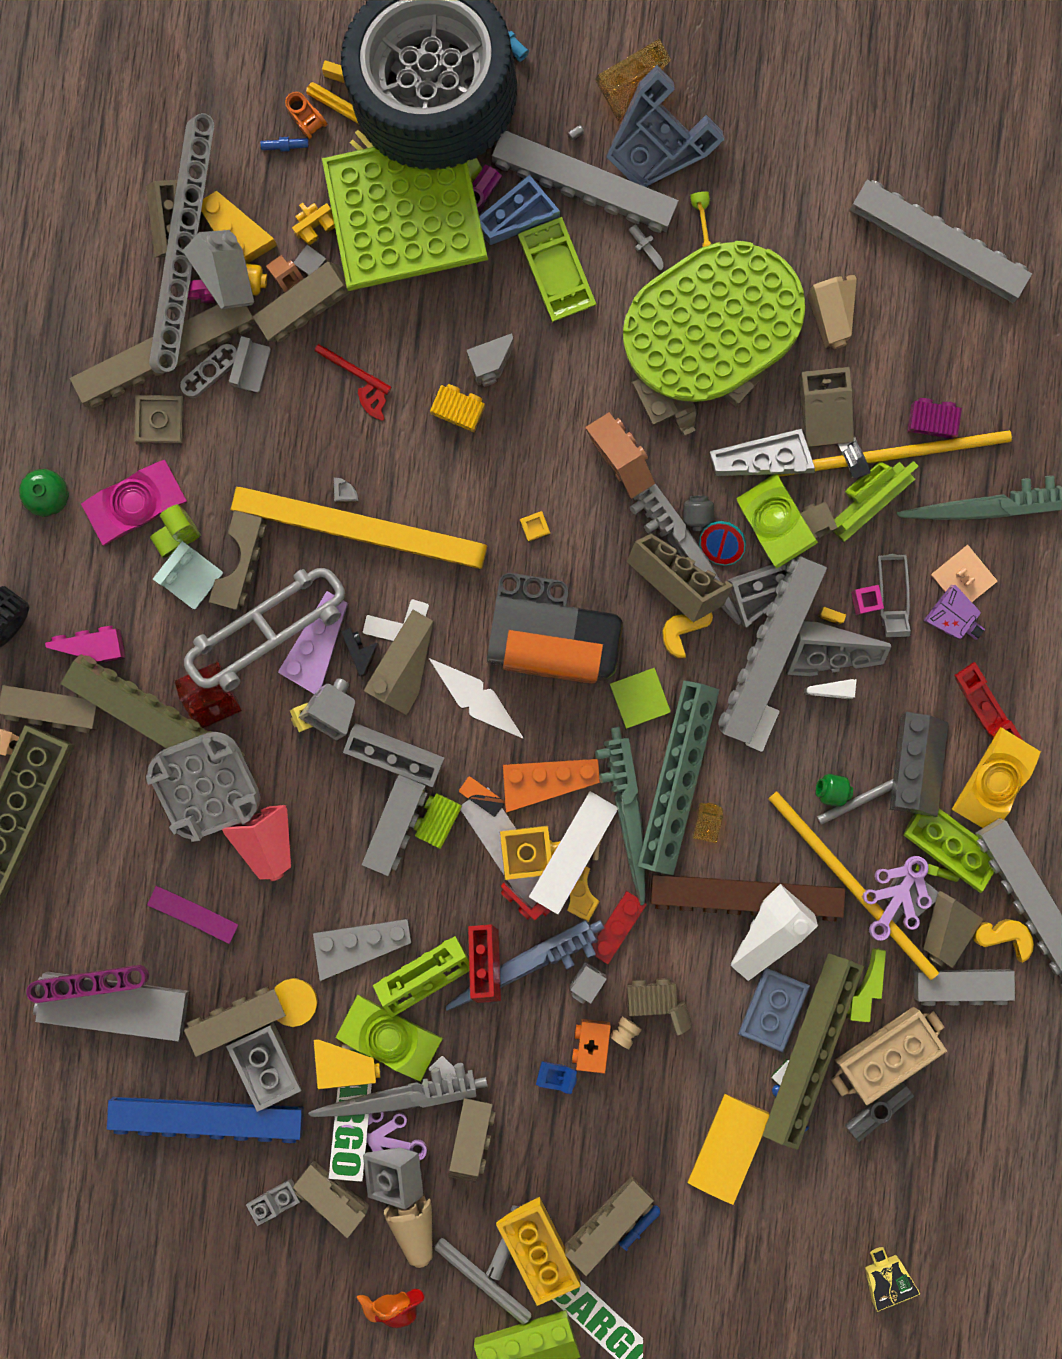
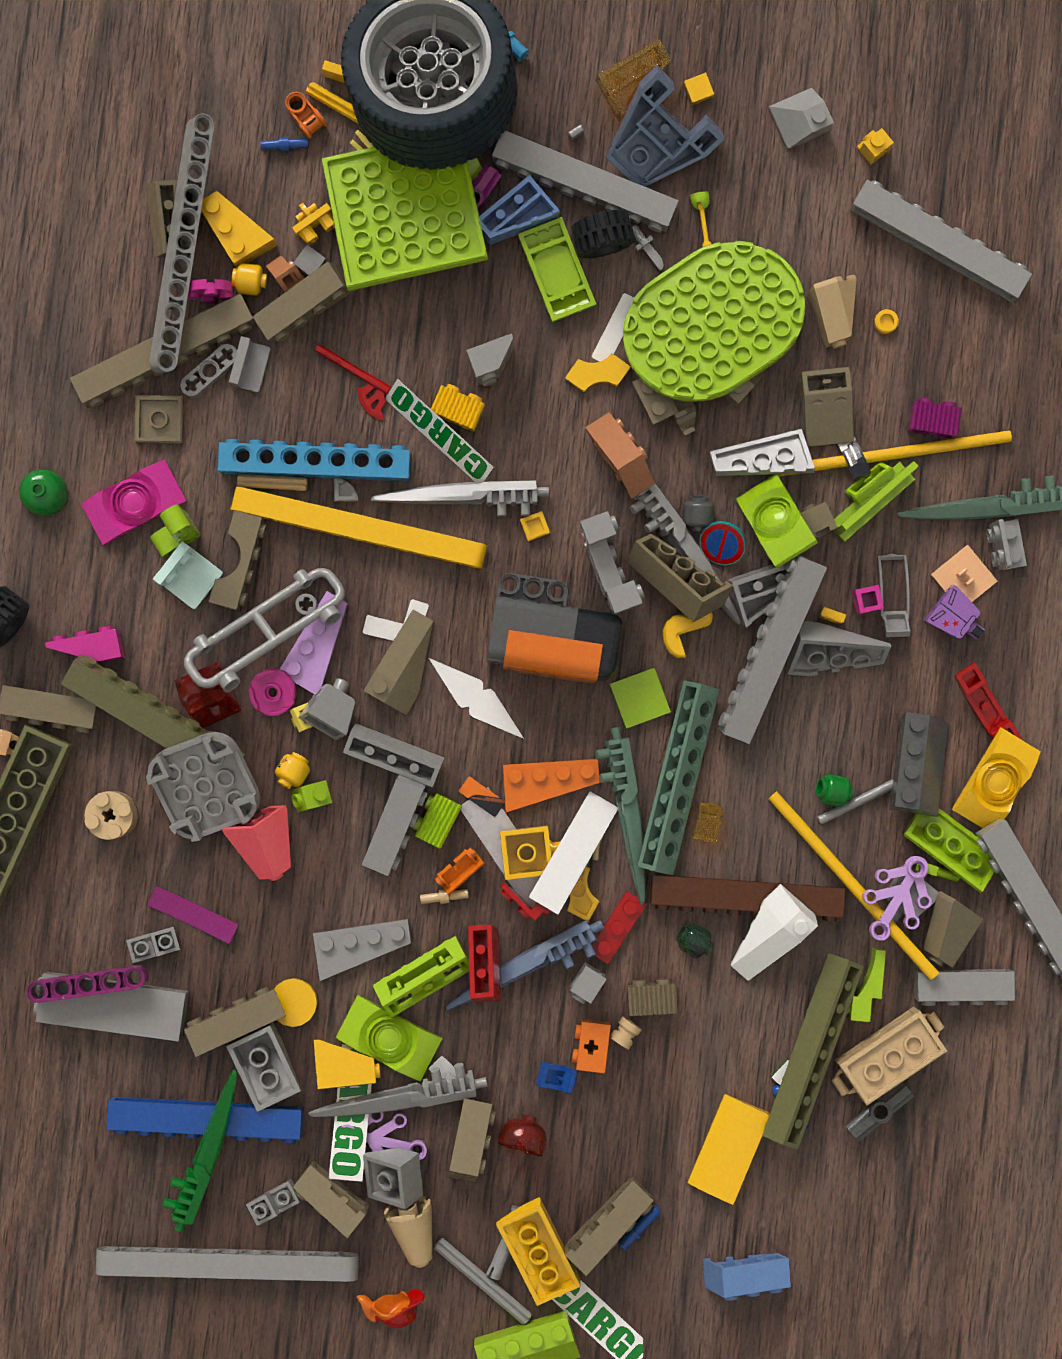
light grey slope [182,230,254,309] -> none
black slope [341,628,379,677] -> none
dark tan slope [668,1001,692,1036] -> none
sand blue tile [738,968,810,1052] -> none
white sticker [746,705,779,752] -> none
white slope [804,679,856,699] -> none
torso [865,1247,920,1312] -> none
yellow animal [972,919,1034,963] -> none
none -> tan brick [85,791,138,840]
none -> light grey beam [96,1246,359,1282]
none -> light grey slope [126,927,180,963]
none -> green piece [162,1069,237,1232]
none -> dark azure brick [218,439,411,482]
none -> tan axle [237,474,308,491]
none -> dark pink plate [249,668,297,716]
none -> yellow head [275,752,310,789]
none -> lime bracket [292,780,332,812]
none -> light grey bush [295,594,318,615]
none -> light grey piece [371,480,549,517]
none -> sticker [385,379,494,482]
none -> tan bar [420,889,469,904]
none -> orange hinge [435,847,485,895]
none -> clear red cylinder [498,1114,547,1157]
none -> yellow tile [565,353,631,392]
none -> black tyre [571,209,635,258]
none -> light grey wedge [580,511,645,615]
none -> white sticker [592,293,634,362]
none -> clear green head [676,923,714,959]
none -> yellow tile [683,73,714,105]
none -> medium blue wedge [703,1253,791,1300]
none -> light grey slope [768,88,834,150]
none -> yellow brick [856,128,894,165]
none -> yellow tile [874,309,899,334]
none -> light grey bracket [986,519,1027,571]

